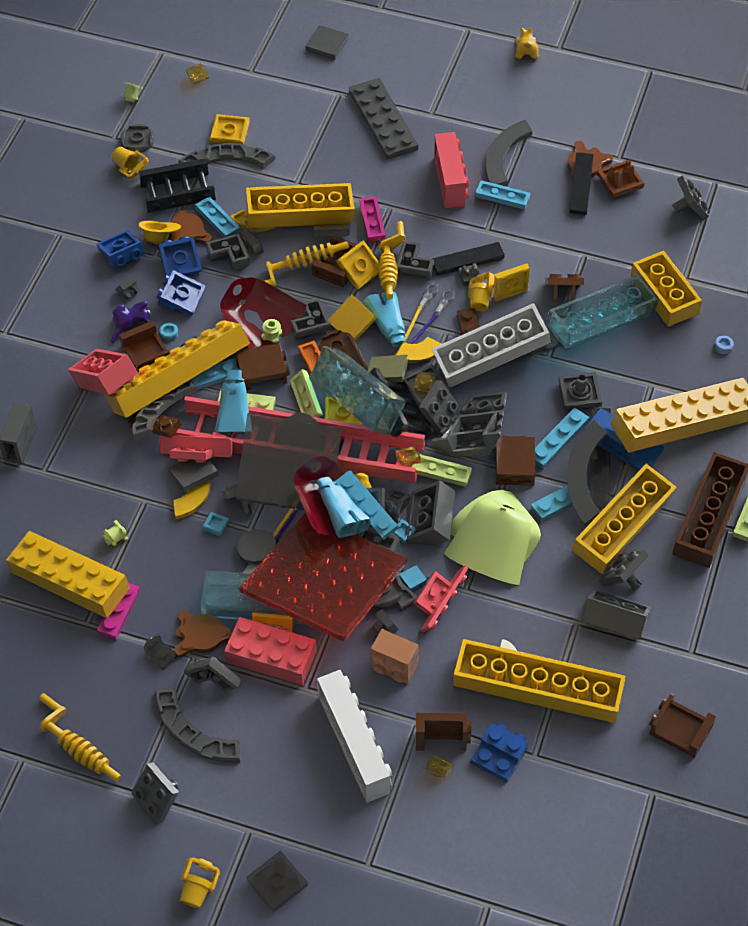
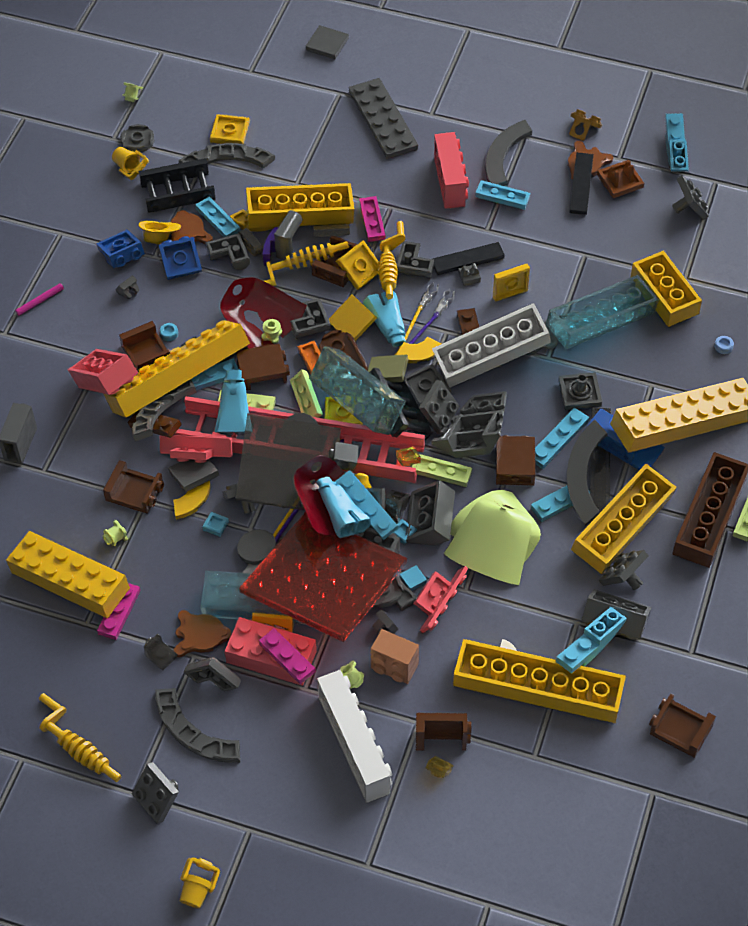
dark purple animal [111,301,151,343] -> none
plate [156,270,206,316] -> none
clear yellow plate [186,63,209,84] -> none
clear smoke plate [246,851,308,912] -> none
clear yellow plate [414,371,437,392] -> none
yellow piece [468,272,494,312] -> none
blue plate [470,723,528,783] -> none
yellow animal [515,28,539,59] -> none
dark orange plate [545,274,584,301] -> none
none -> dark pink bar [15,283,64,316]
none -> reddish brown panel [103,460,164,514]
none -> dark pink plate [259,628,316,684]
none -> dark purple slope [263,227,278,266]
none -> dark grey brick [274,210,303,260]
none -> dark grey brick [328,442,359,471]
none -> yellowish green brick [339,661,364,688]
none -> medium azure slope [556,607,627,674]
none -> pearl gold bracket [569,109,602,141]
none -> medium azure slope [665,113,689,172]

